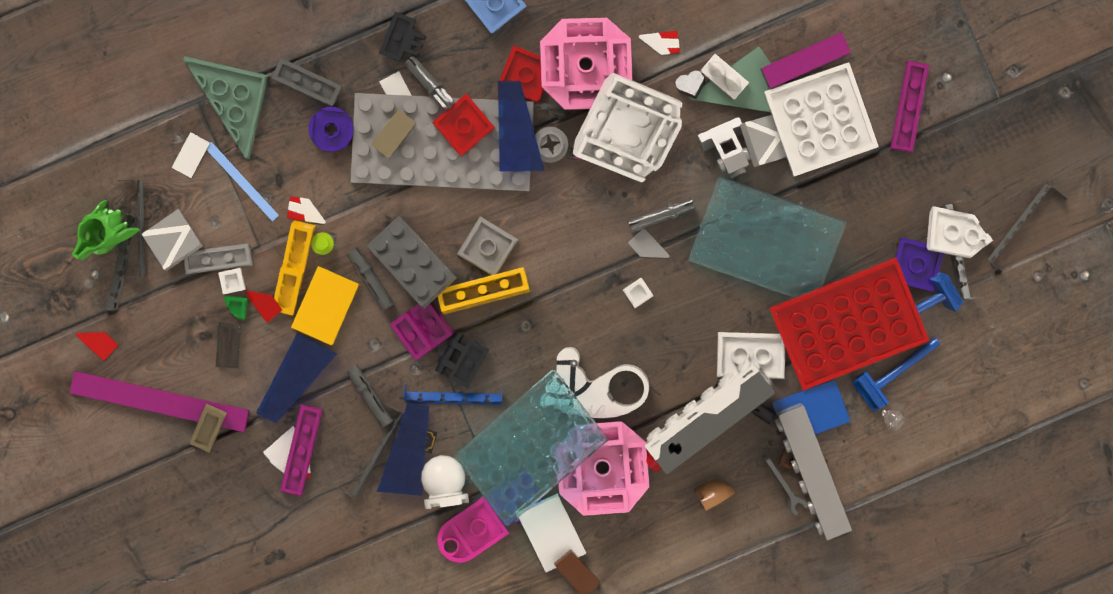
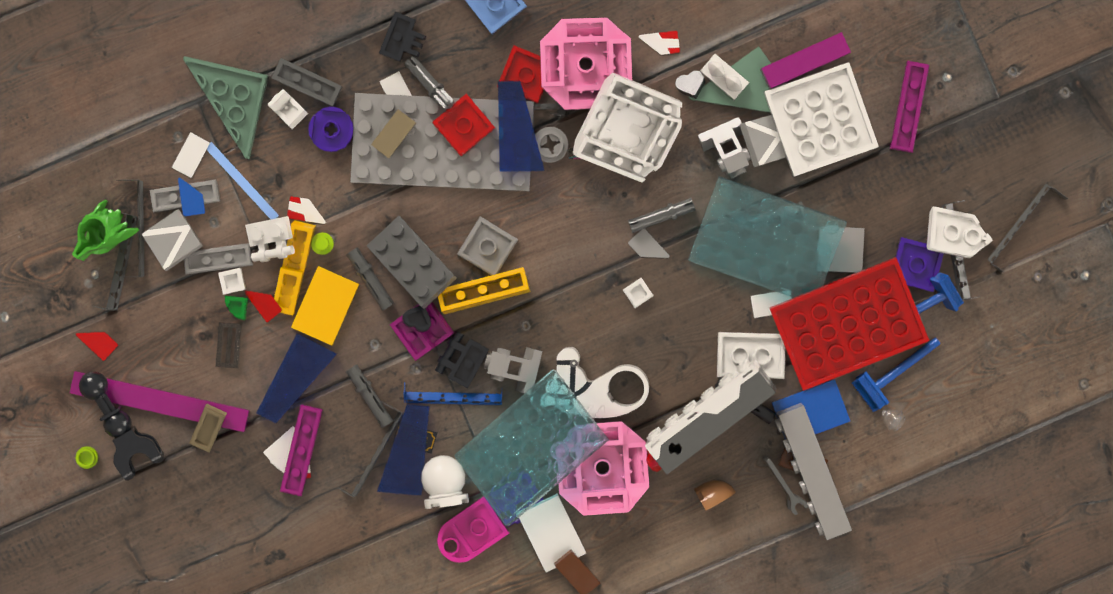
none -> lime plate [75,446,99,469]
none -> black piece [79,371,164,481]
none -> light grey tile [150,179,220,213]
none -> blue sticker [178,178,205,216]
none -> white plate [245,216,295,262]
none -> white bracket [268,89,308,129]
none -> black tile [402,306,431,332]
none -> light grey tile [484,347,542,395]
none -> white sticker [751,289,792,318]
none -> light grey tile [816,226,865,273]

